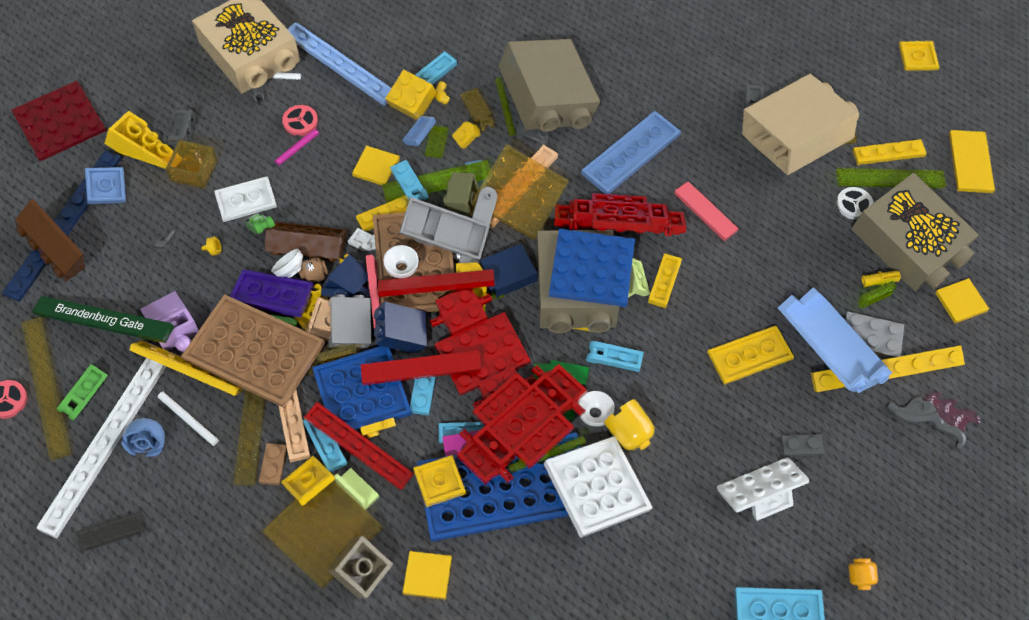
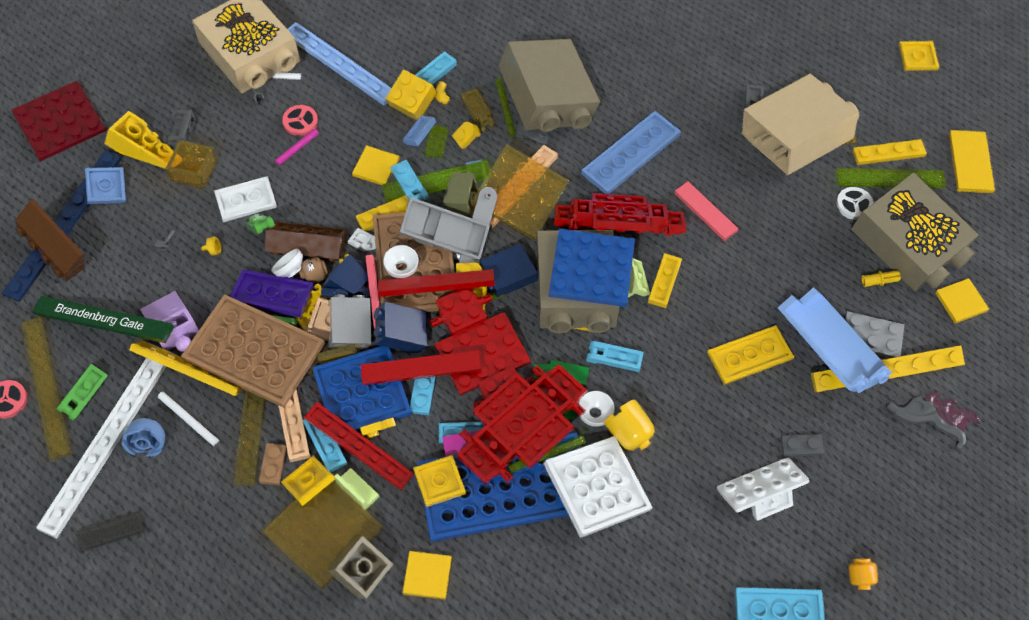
clear neon green tile [857,281,896,309] -> none

